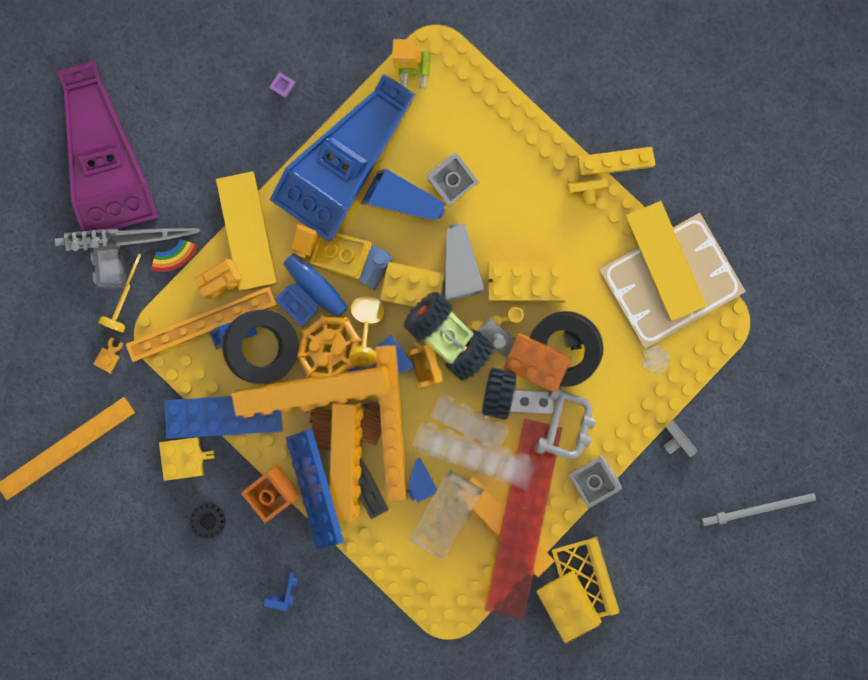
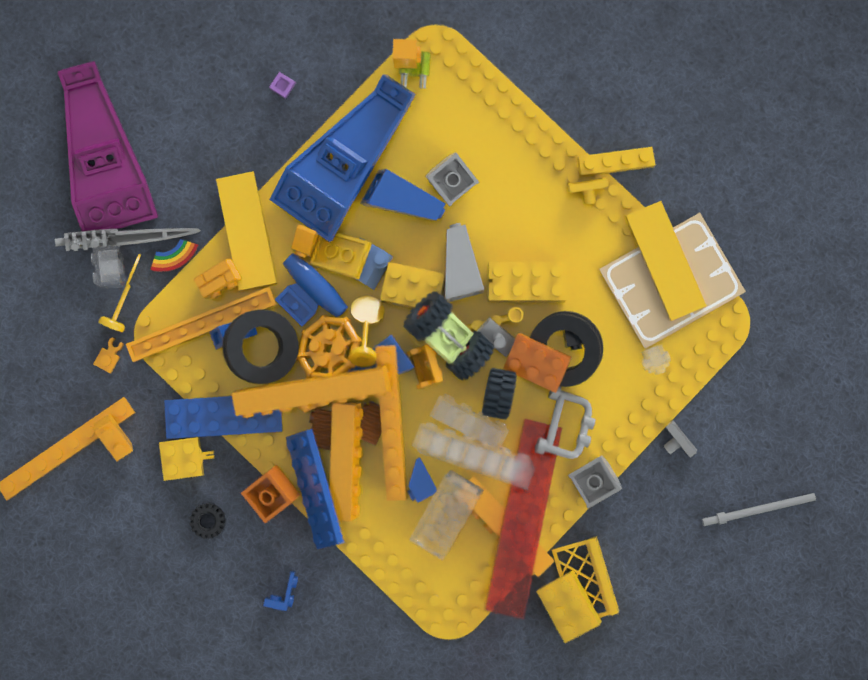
pearl dark grey plate [358,457,389,519] -> none
clear sticker [510,390,553,414] -> none
none -> light orange brick [94,414,133,461]

